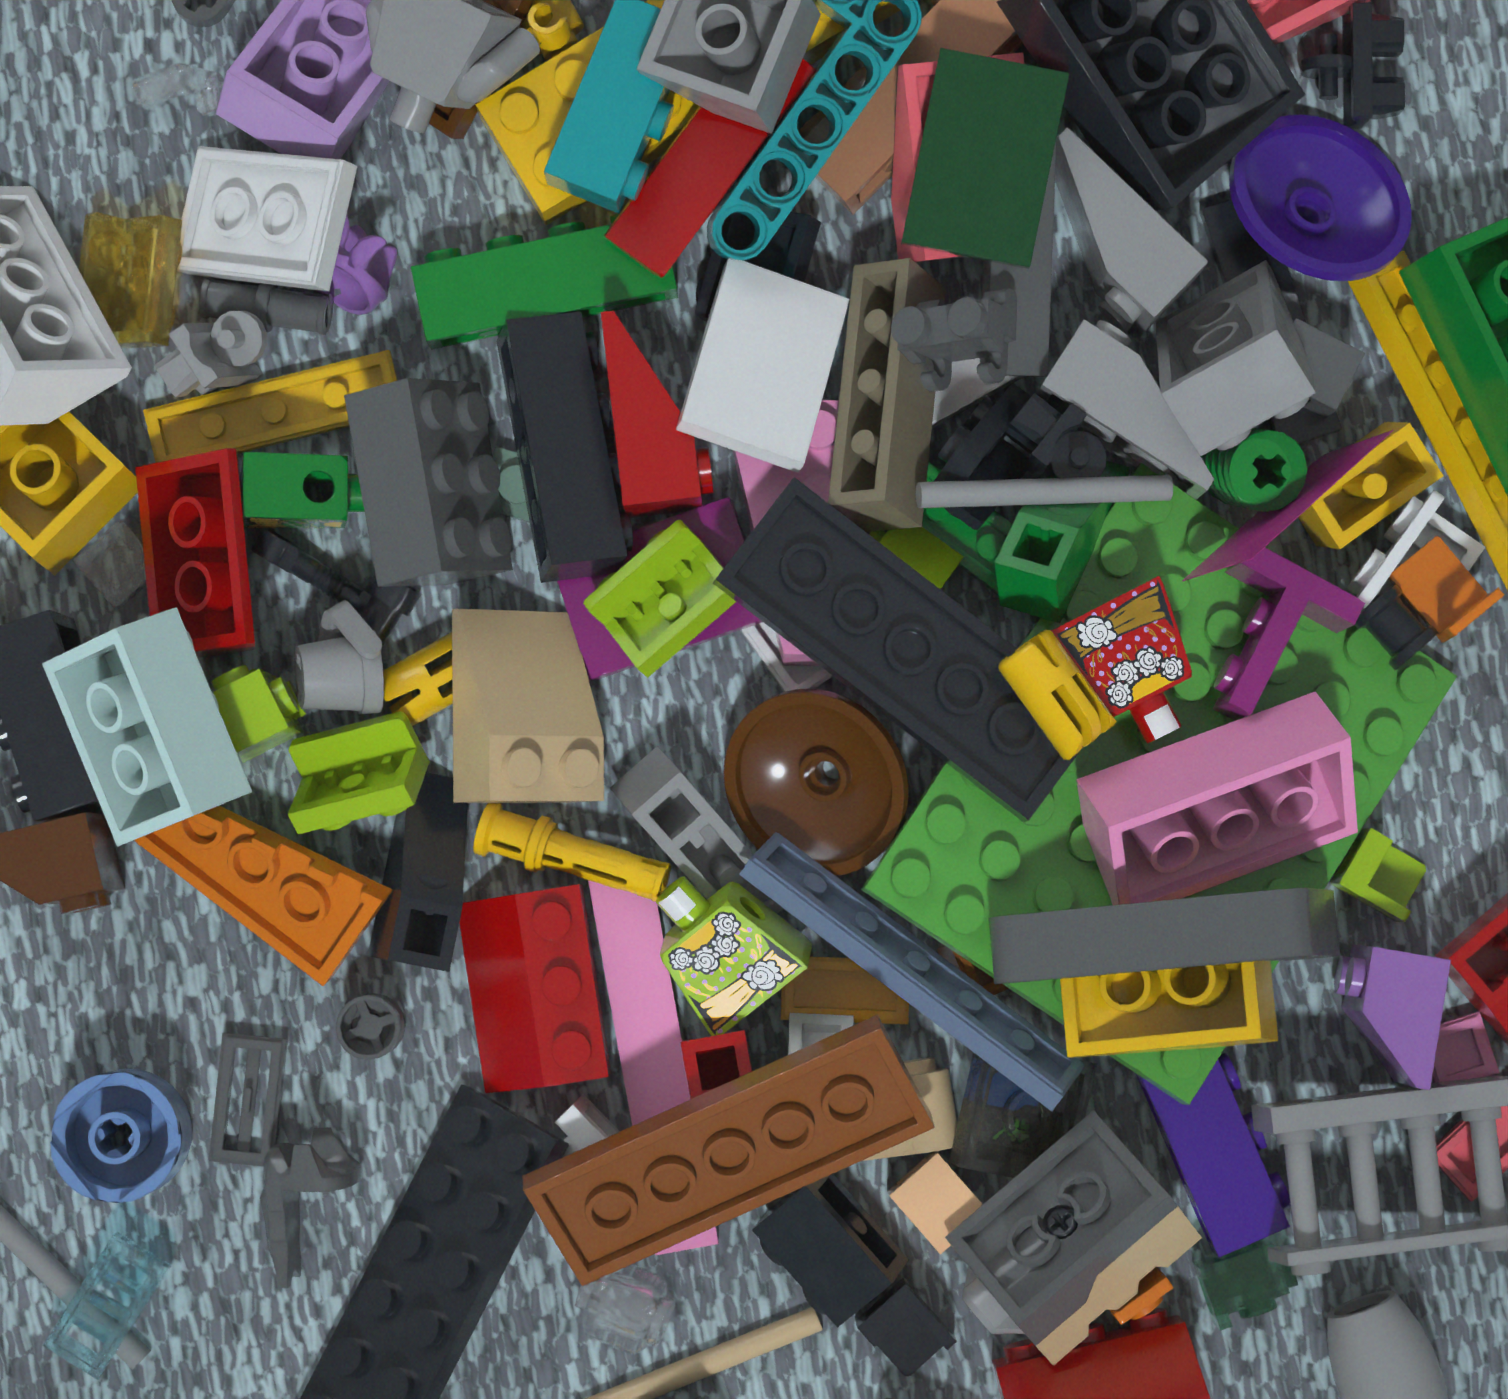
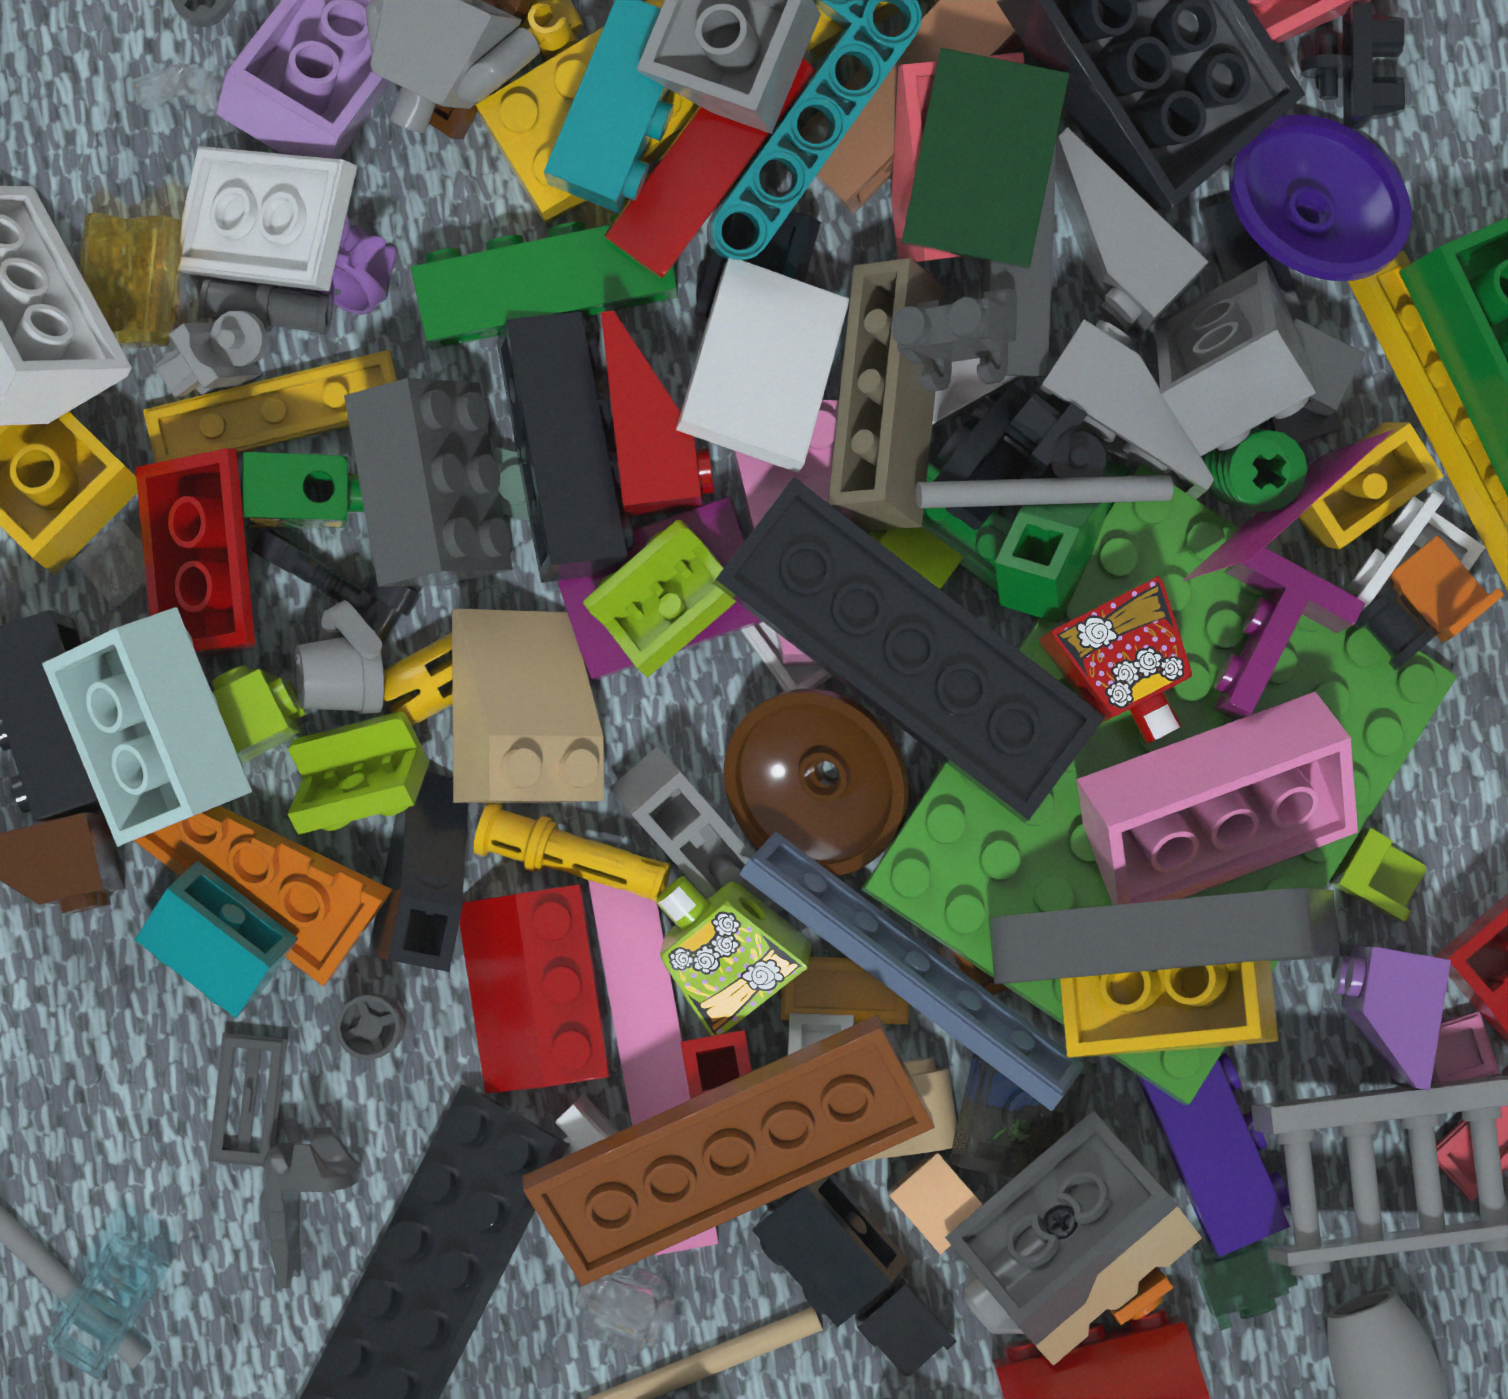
medium blue brick [50,1069,193,1203] -> none
yellow arm [998,630,1117,760] -> none
none -> teal brick [134,860,298,1018]

